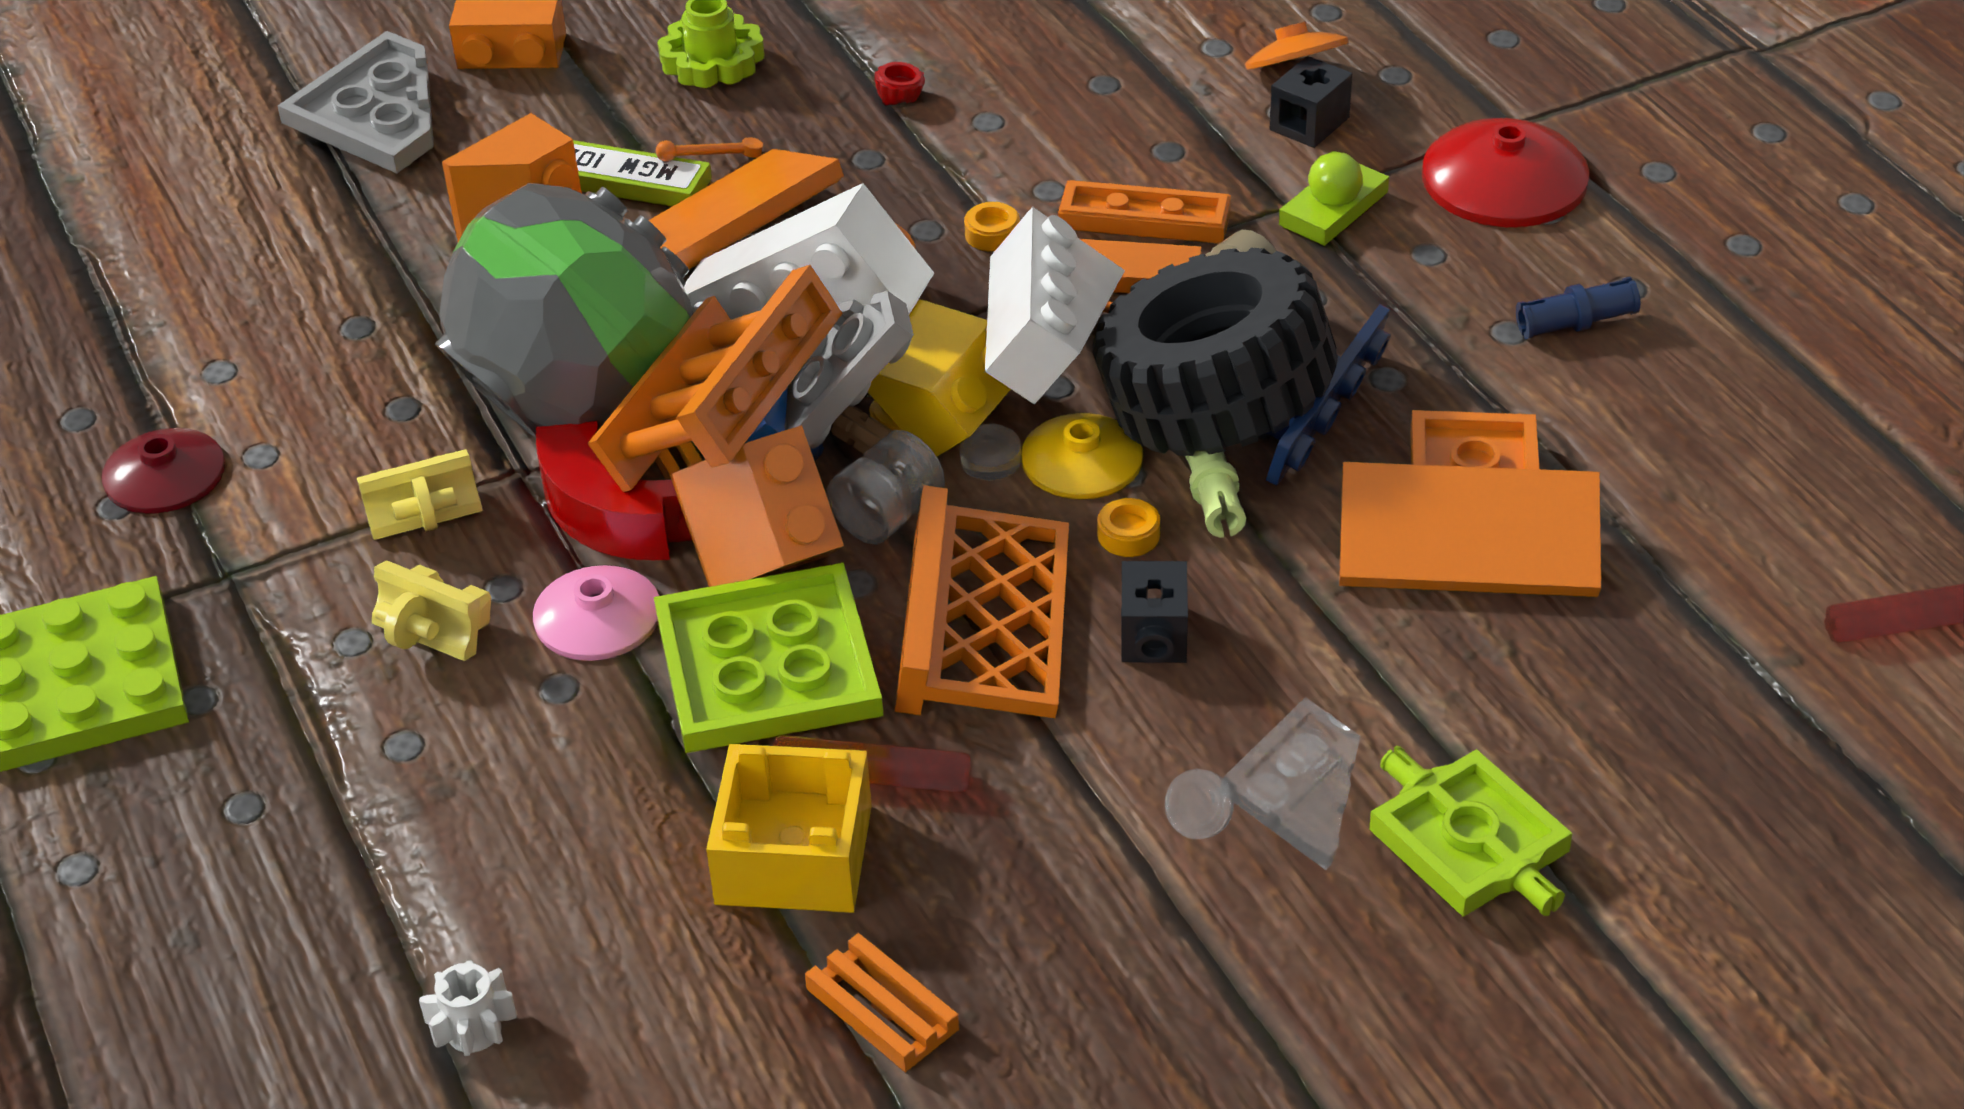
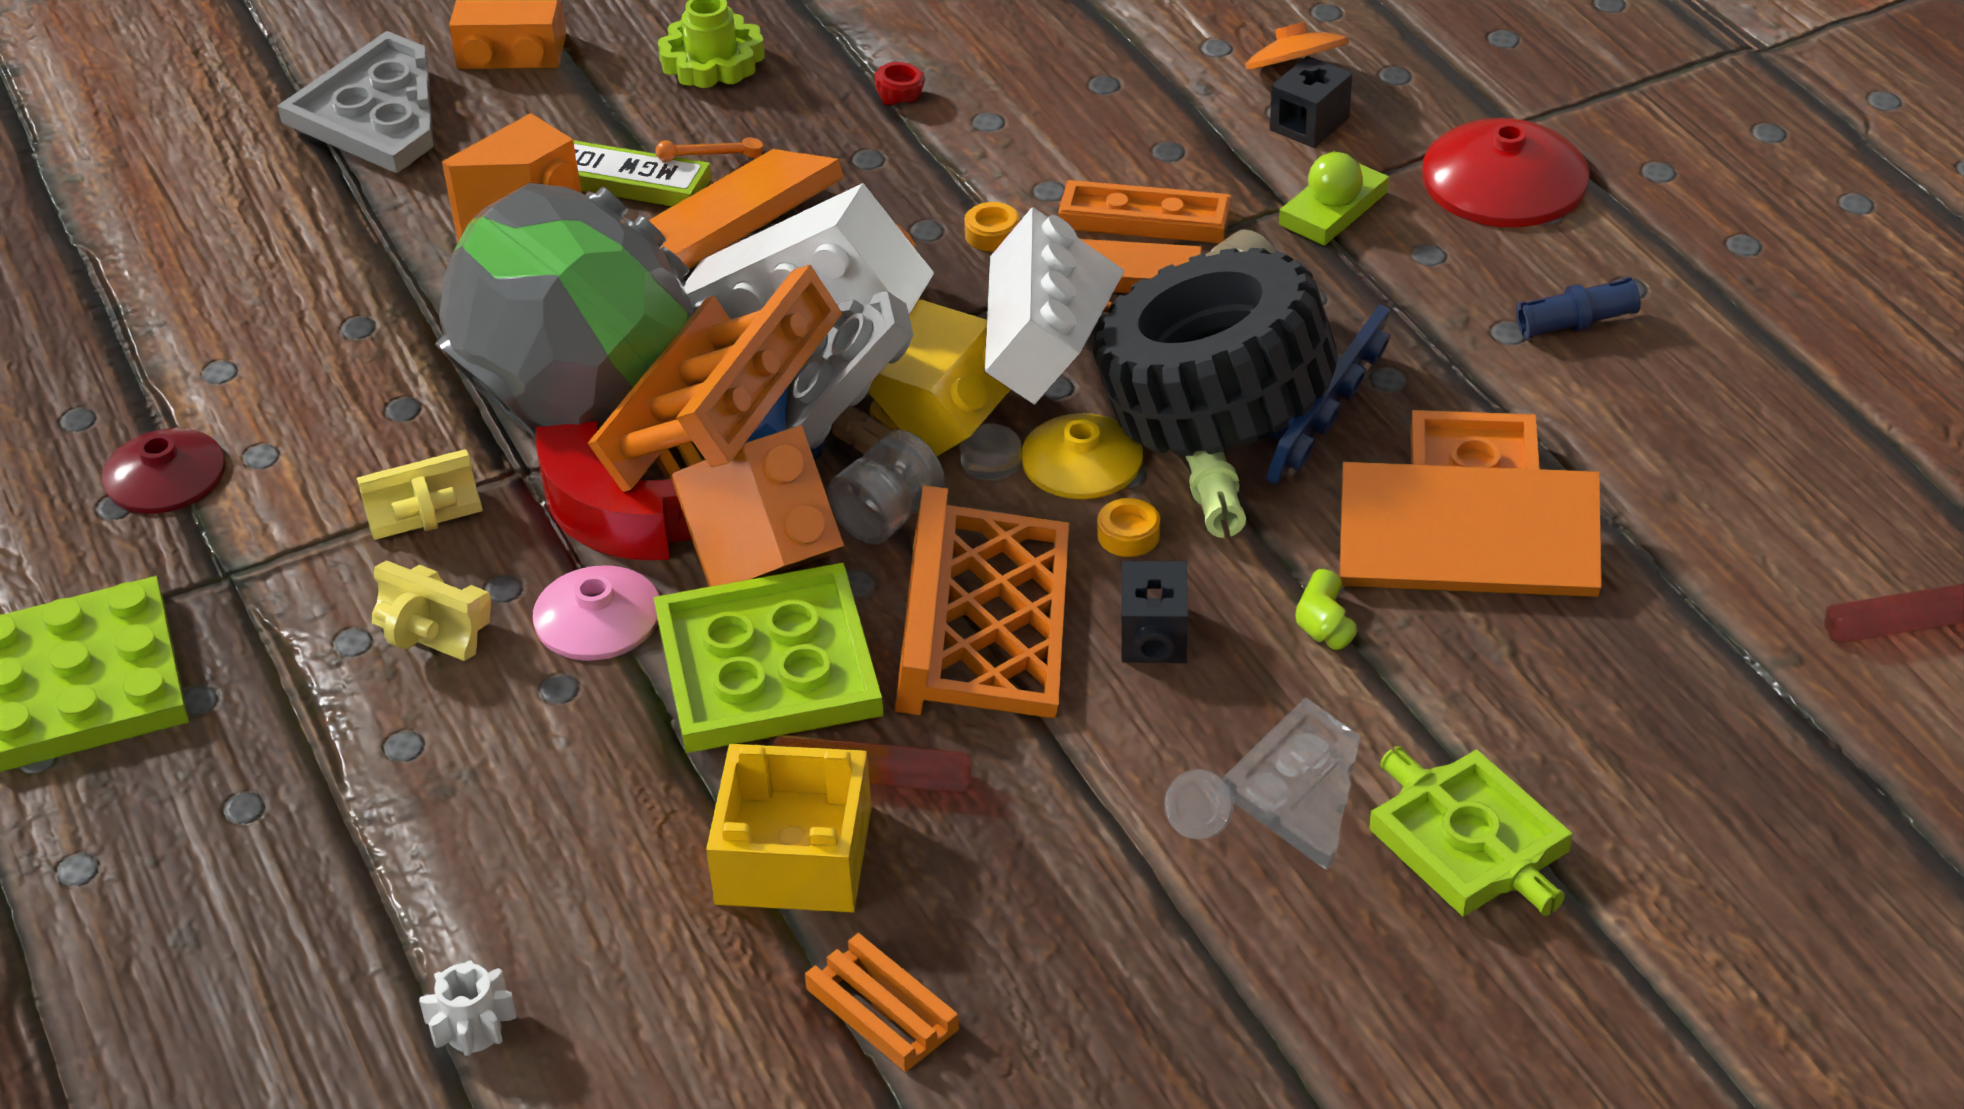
none -> lime arm [1295,569,1357,650]

